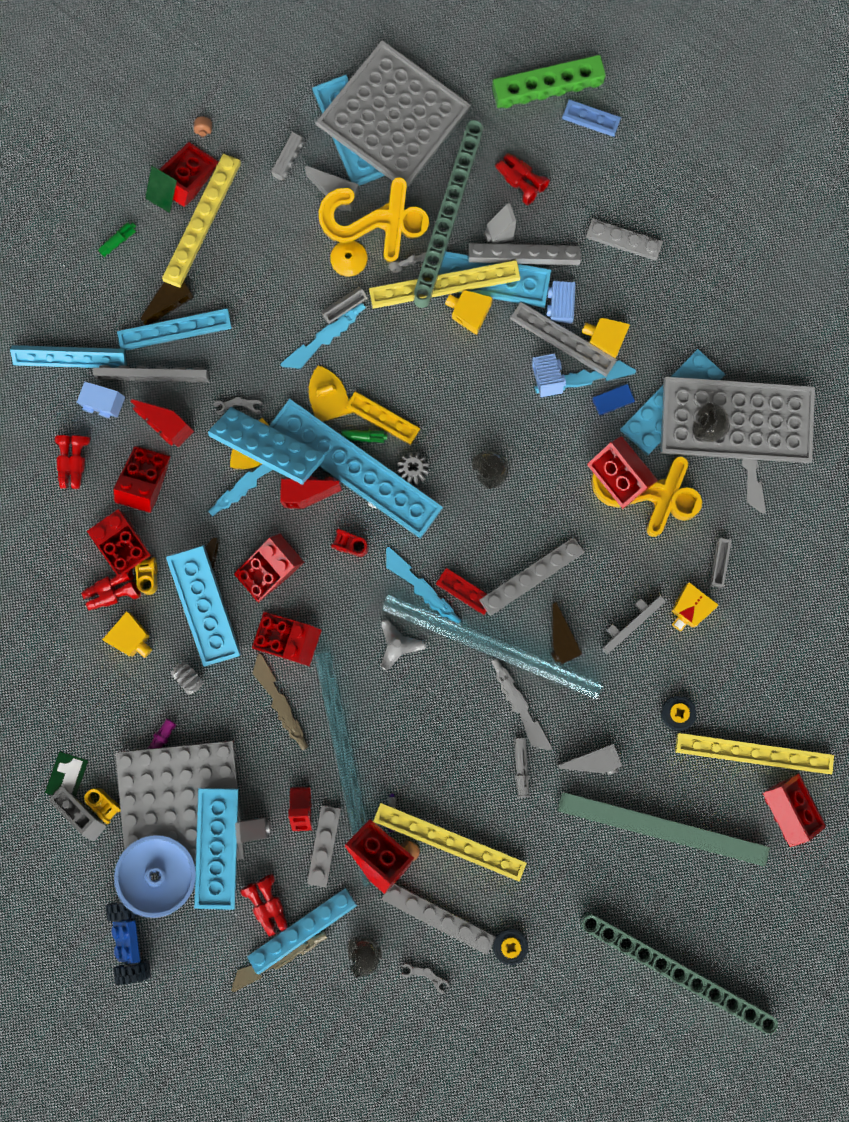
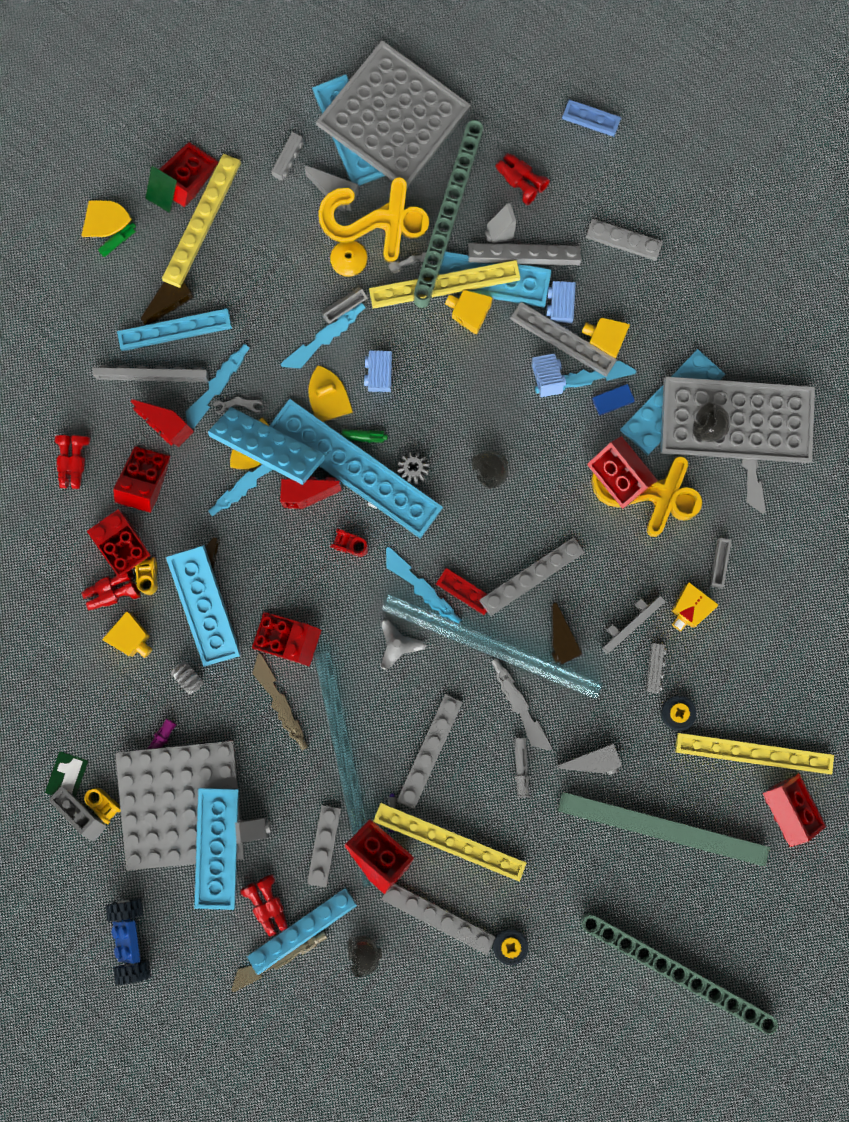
medium azure plate [10,345,127,368] -> none
light blue brick [77,381,125,418] -> none
light blue dish [114,835,196,918] -> none
nougat piece [194,116,212,137] -> none
red slope [234,534,304,603] -> none
red tile [288,787,312,831] -> none
yellow tile [346,391,420,445] -> none
nougat piece [401,841,420,861] -> none
light grey piece [401,963,450,994] -> none
bright green brick [492,55,606,108] -> none
none -> yellow shield [81,201,132,237]
none -> medium azure sword [186,344,250,430]
none -> light blue brick [364,351,392,392]
none -> light grey plate [397,694,463,809]
none -> light grey piece [646,643,666,693]

